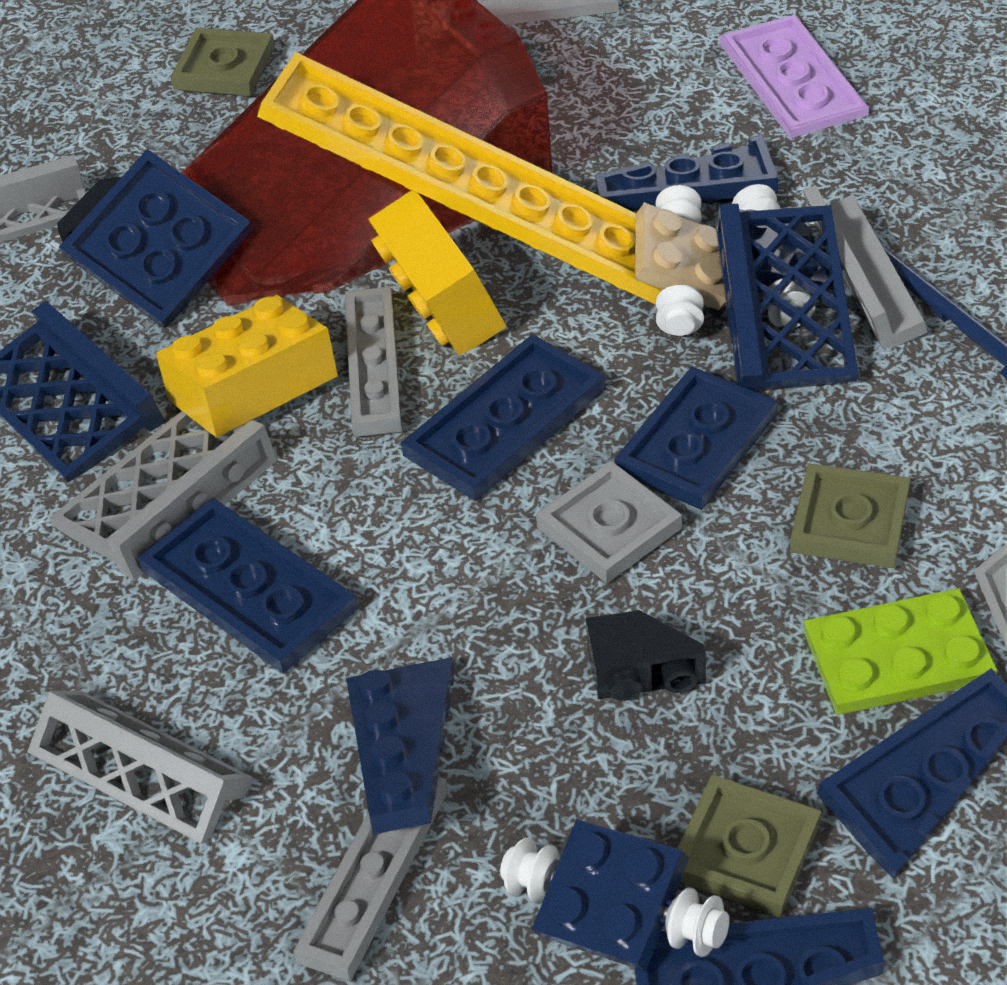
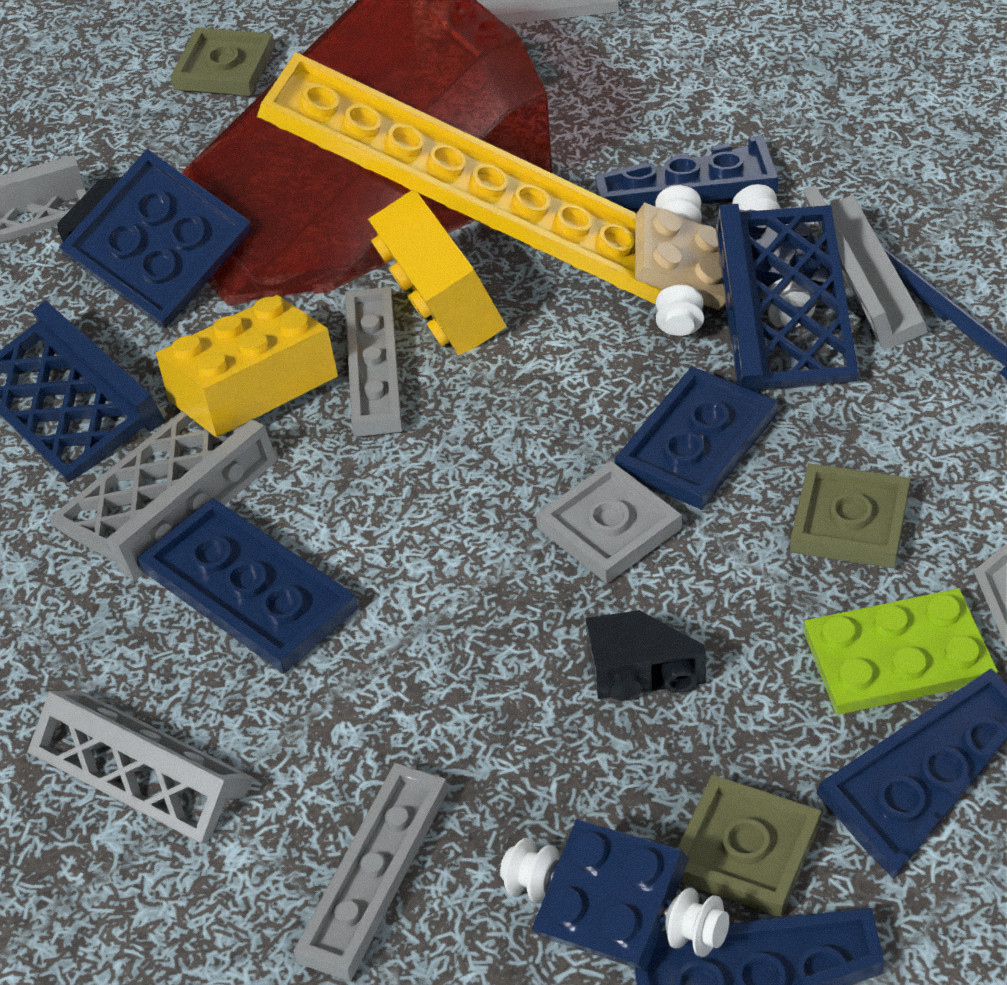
dark blue wing [346,657,454,835] -> none
dark blue plate [401,334,606,502] -> none
lavender tile [720,15,869,138] -> none

